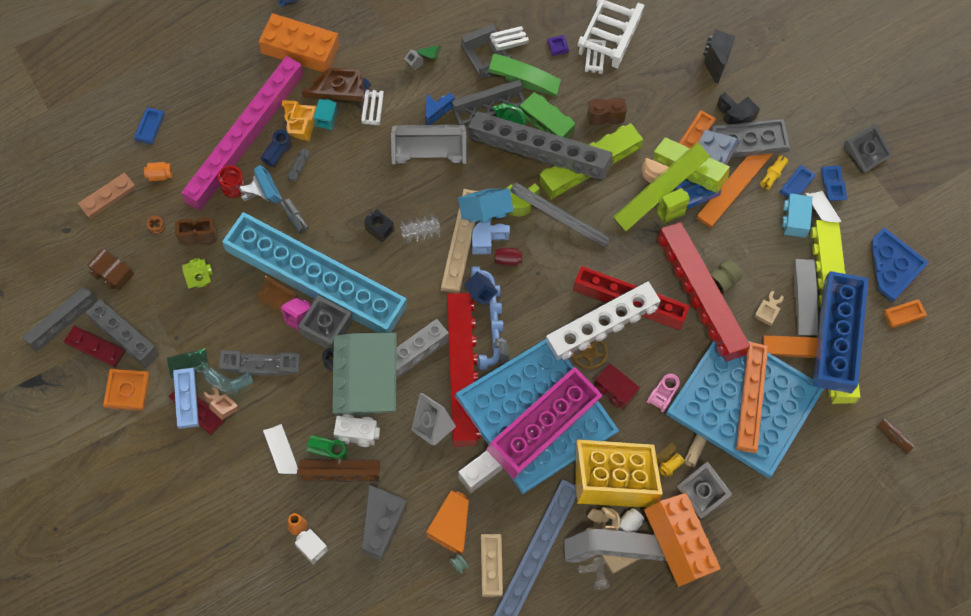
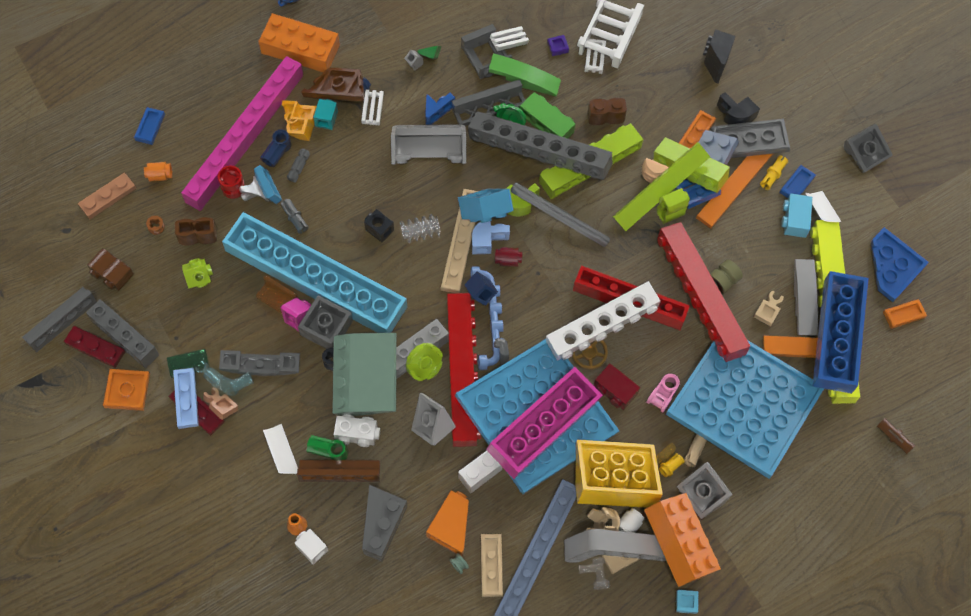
orange tile [736,342,768,454] -> none
blue slope [821,166,847,201] -> none
none -> lime tile [406,343,443,381]
none -> medium azure plate [676,590,698,614]

